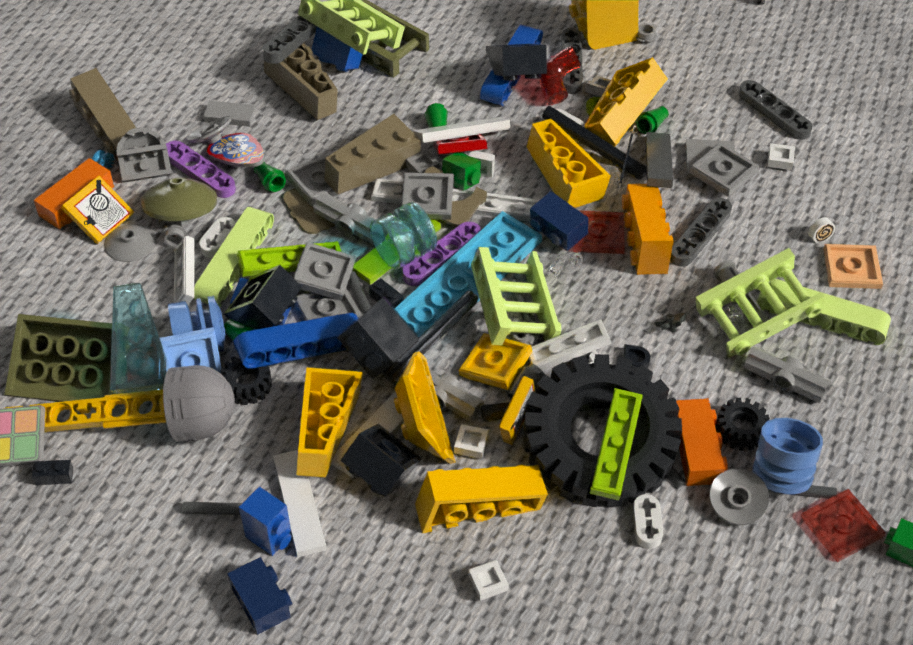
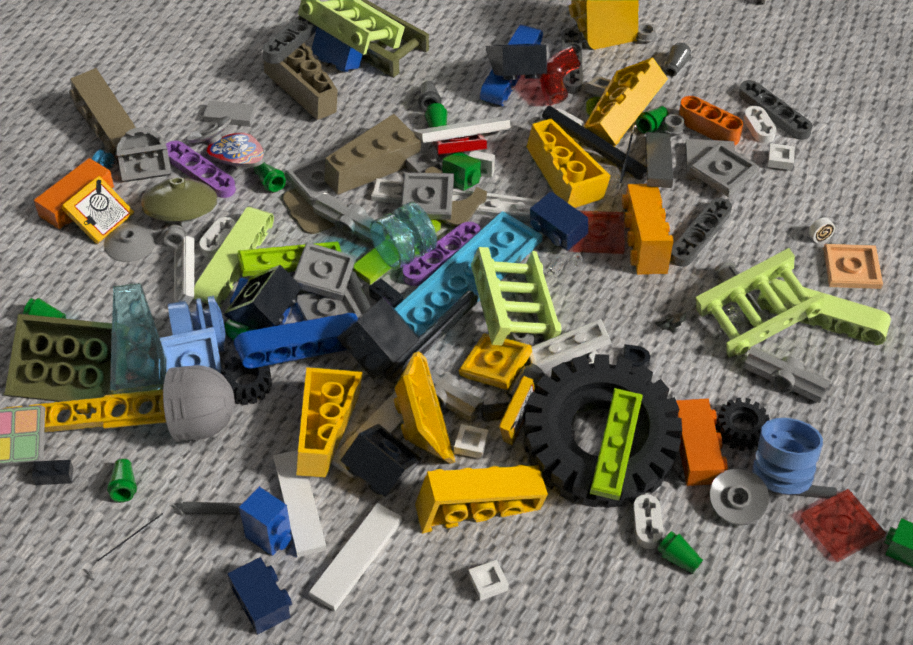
none -> green cone [23,298,66,319]
none -> black piece [85,505,183,580]
none -> green cone [107,459,137,502]
none -> white tile [309,503,402,611]
none -> dark grey cone [418,81,441,112]
none -> green cone [657,531,703,574]
none -> light grey plate [662,114,685,135]
none -> dark grey cone [664,42,691,76]
none -> orange beam [678,96,743,145]
none -> white beam [743,106,776,144]

